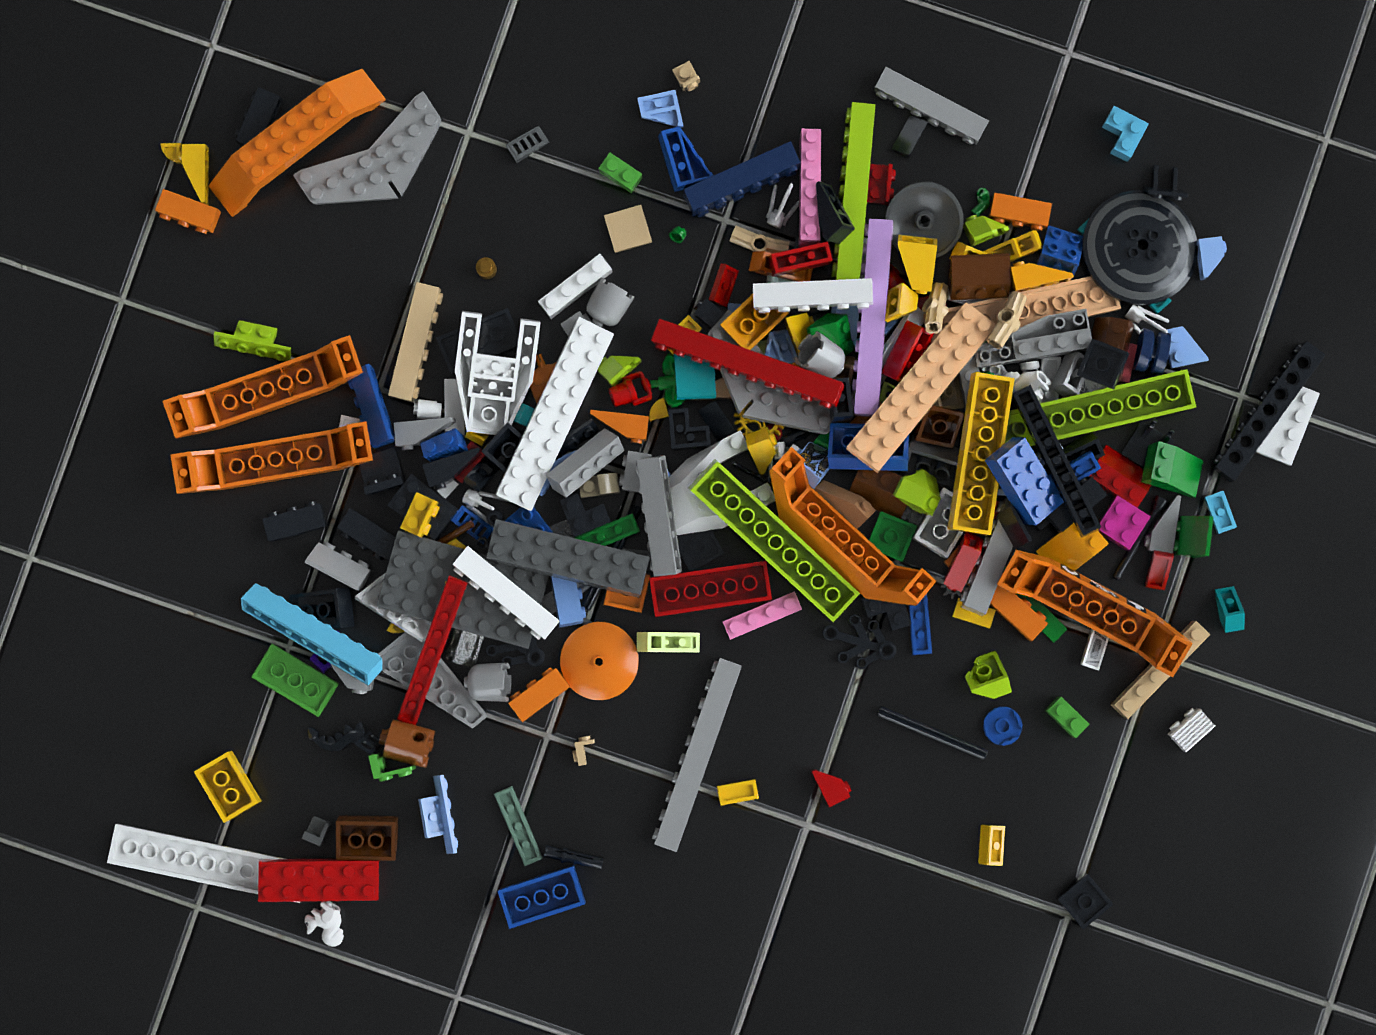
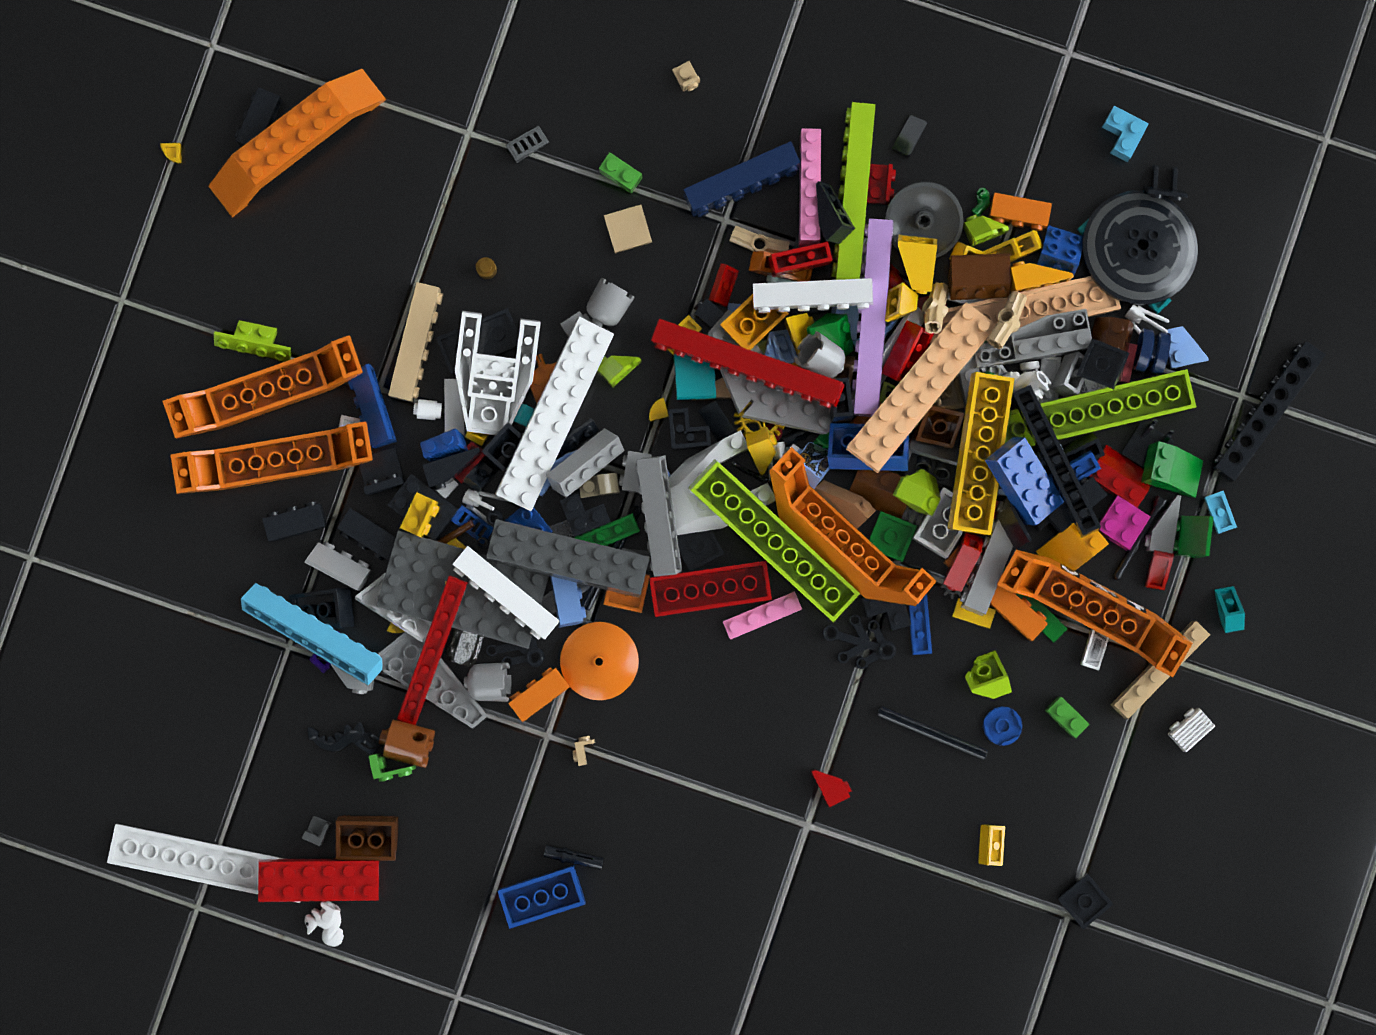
orange brick [155,189,221,234] -> none
yellow slope [179,144,209,205] -> none
yellow brick [194,751,261,823] -> none
bright green tile [252,643,339,717] -> none
light grey wing [293,91,441,205] -> none
light grey slope [394,417,456,450] -> none
light blue bracket [418,775,458,854] -> none
sand green tile [494,786,543,866] -> none
white brick [538,254,612,319] -> none
orange slope [590,410,649,444] -> none
red piece [608,371,652,407] -> none
light blue wing [637,90,683,128] -> none
yellowish green slope [637,632,700,652] -> none
green plant [650,354,685,407] -> none
light grey brick [652,658,742,852] -> none
blue wedge [658,126,714,192] -> none
green hinge [669,226,686,243] -> none
yellow tile [717,779,759,806] -> none
white plant [766,183,799,229] -> none
light grey brick [874,67,989,145] -> none
light blue slope [1196,236,1227,280] -> none
white wing [1256,387,1320,466] -> none

